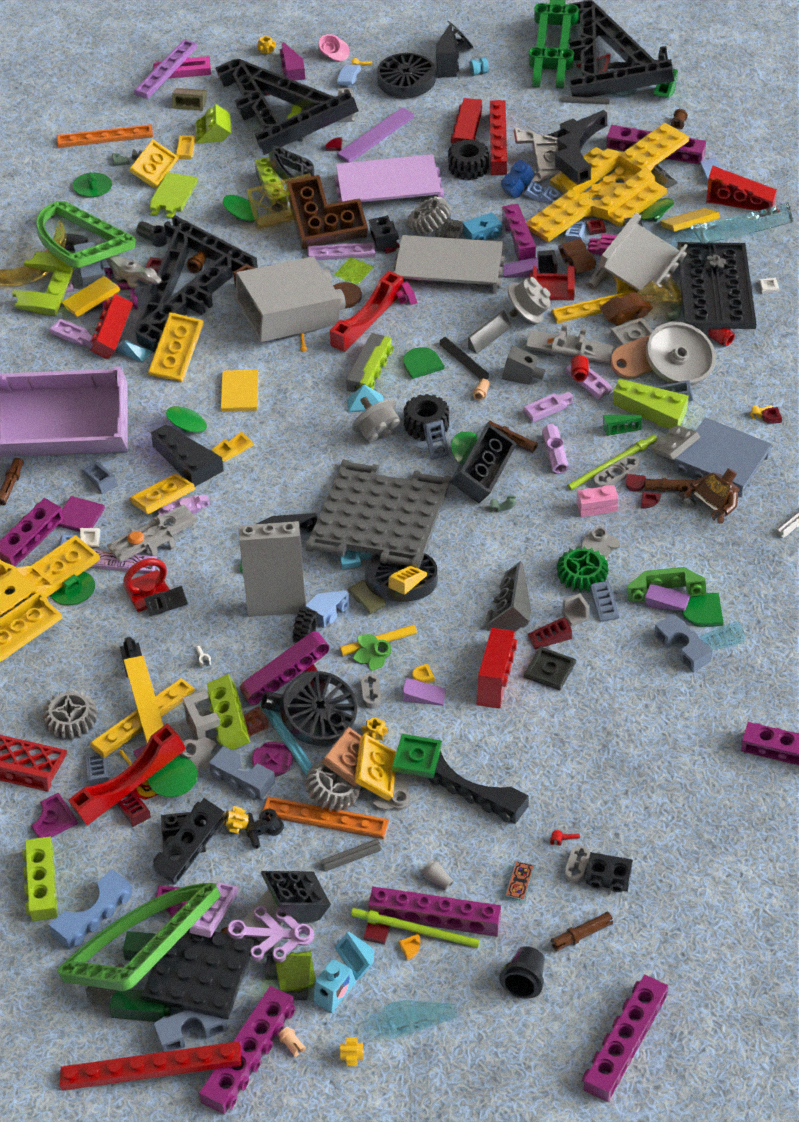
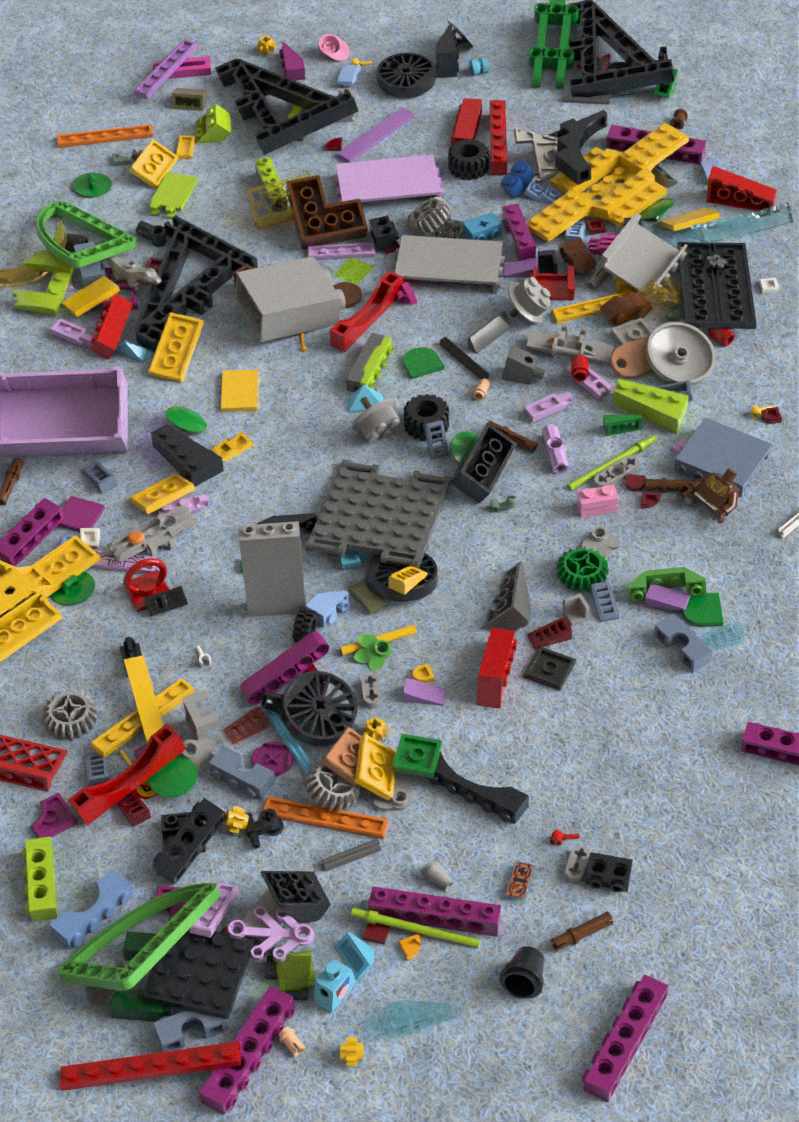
reddish brown cone [187,251,207,273] -> none
lime brick [207,674,250,750] -> none
green shield [223,195,259,221] -> none
black beam [269,146,314,184] -> none
light grey plate [650,425,700,460] -> none

